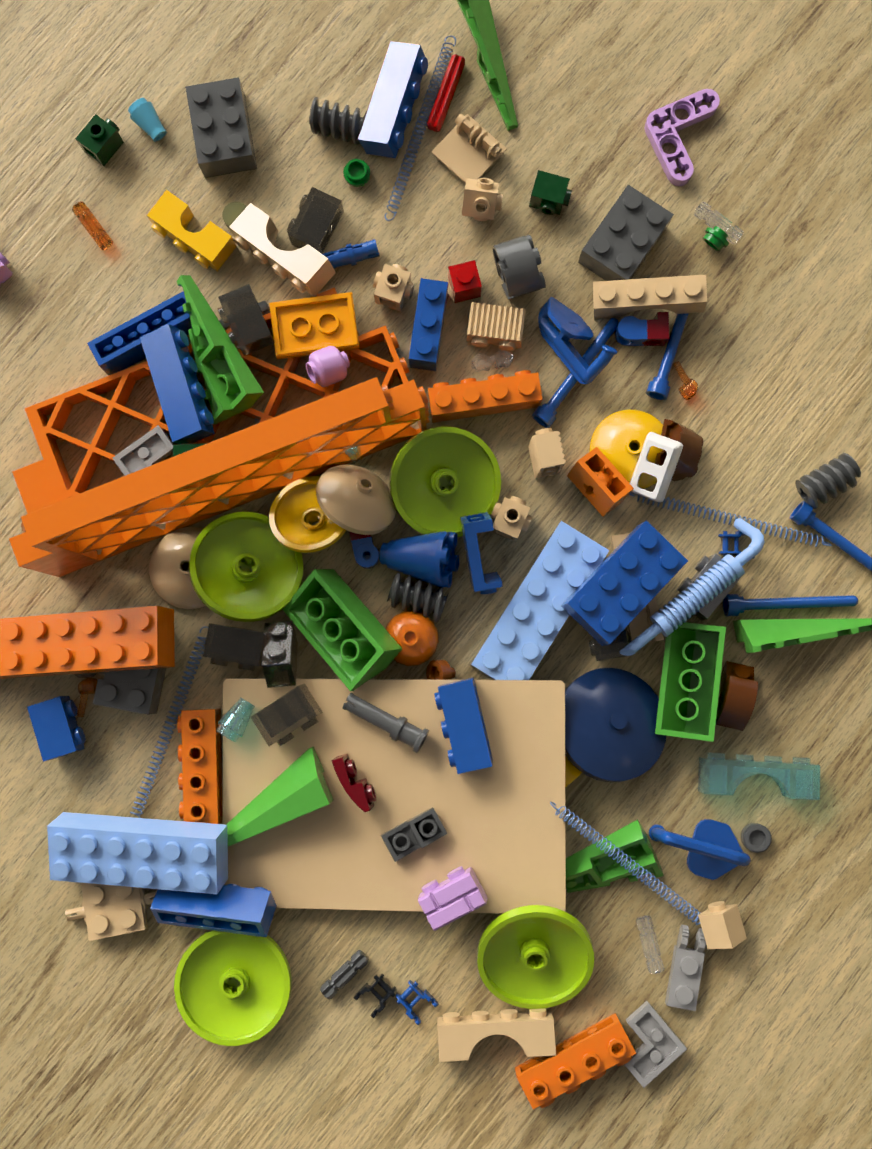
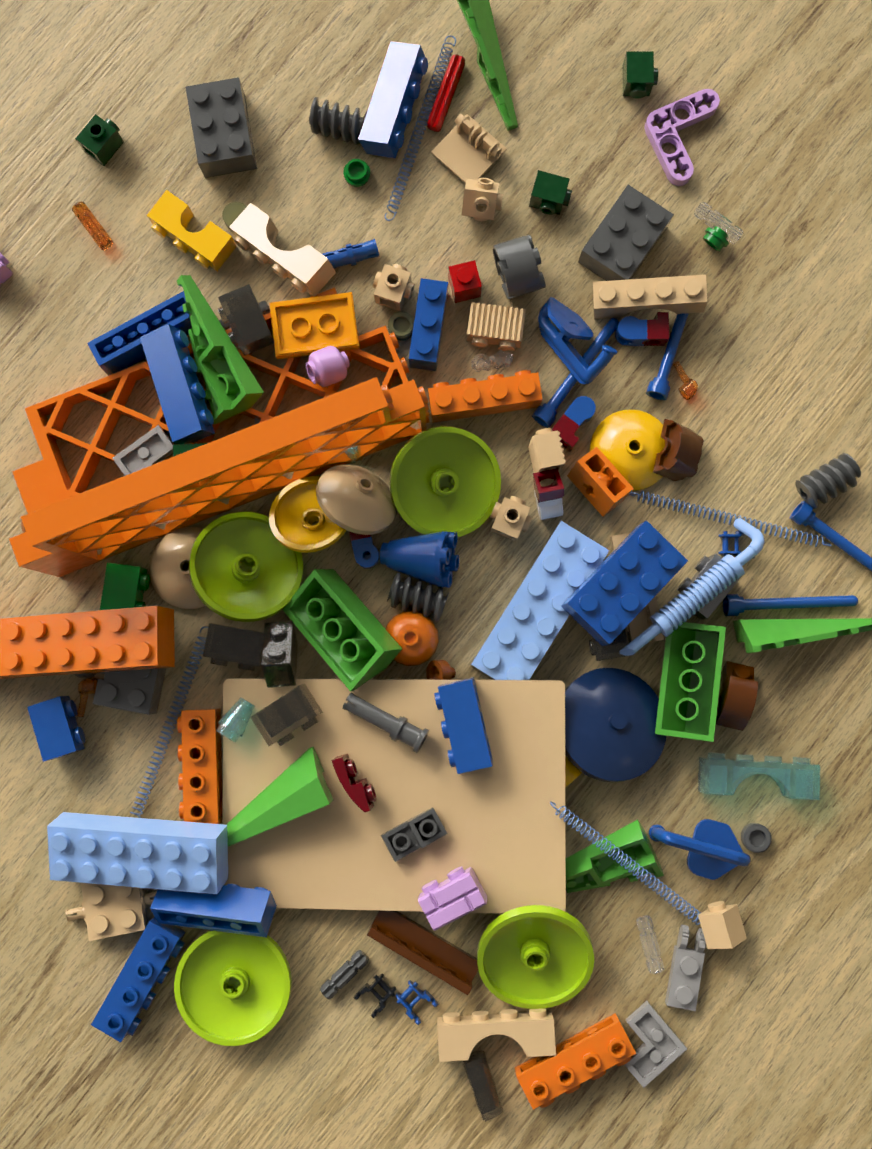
medium azure cone [128,98,167,142] -> none
clear smoke brick [287,187,344,254] -> none
blue panel [460,512,503,594] -> none
white piece [630,432,683,502] -> none
none -> blue brick [91,917,186,1042]
none -> green brick [100,563,150,610]
none -> reddish brown fence [367,911,478,995]
none -> olive tile [388,311,414,341]
none -> clear smoke brick [463,1050,503,1122]
none -> dark red leg [533,468,564,520]
none -> leg [552,396,596,452]
none -> dark green brick [622,51,658,99]

